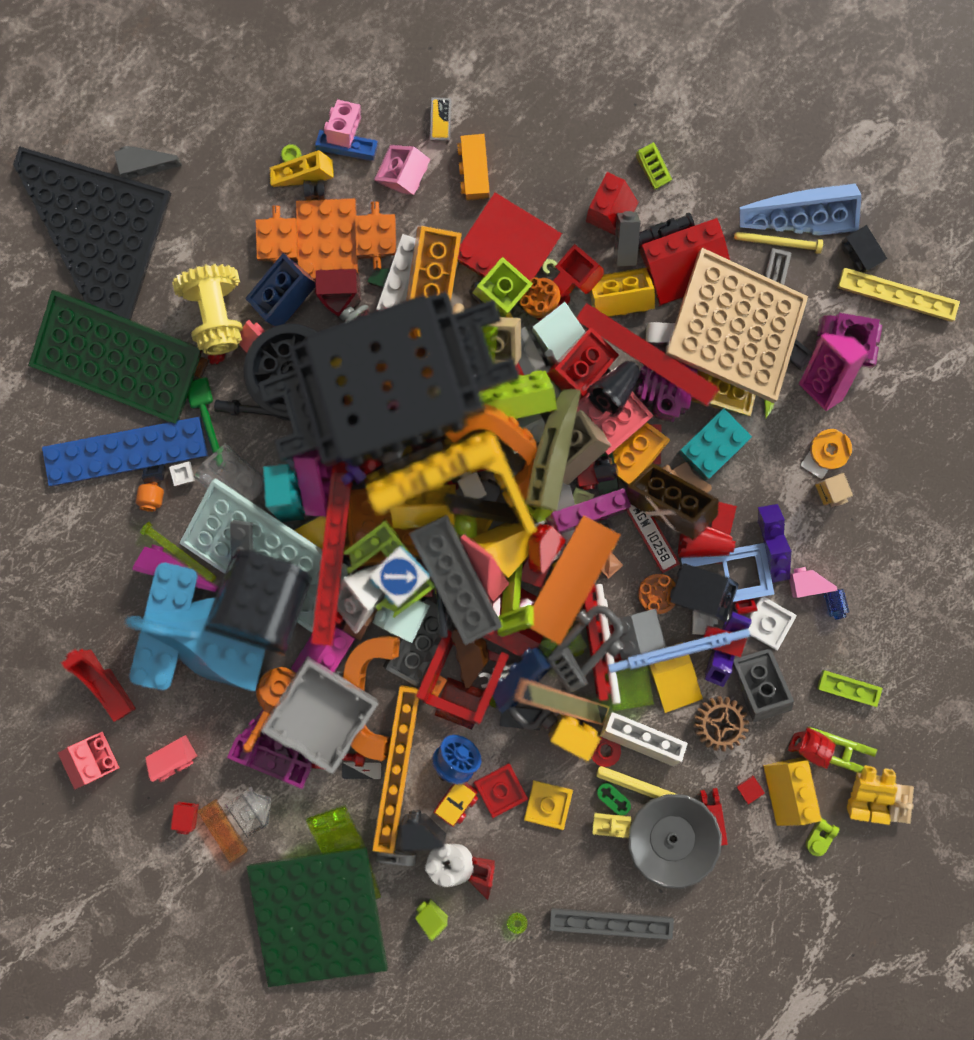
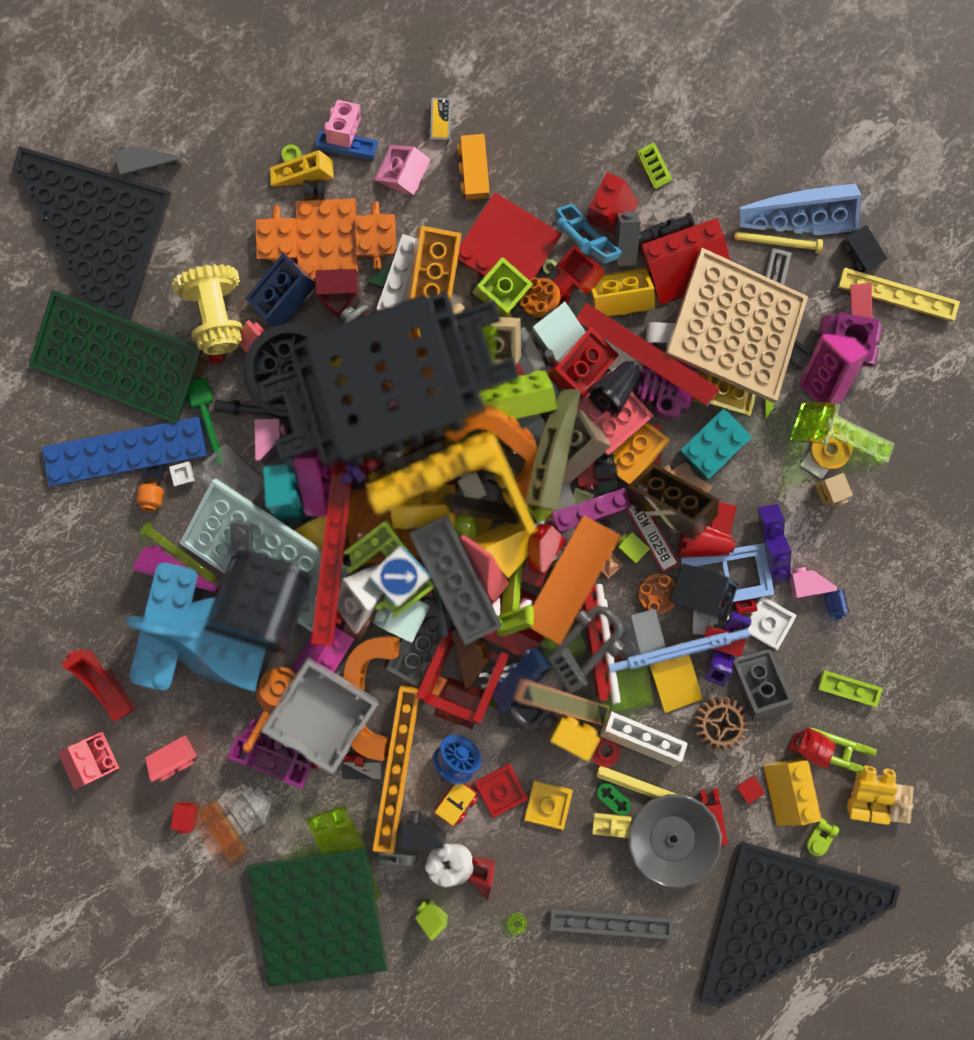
none -> bright pink slope [255,419,289,464]
none -> dark azure bar [555,204,622,263]
none -> lime brick [617,532,650,564]
none -> black plate [699,841,901,1008]
none -> clear neon green bracket [790,402,894,462]
none -> coral tile [850,282,873,318]

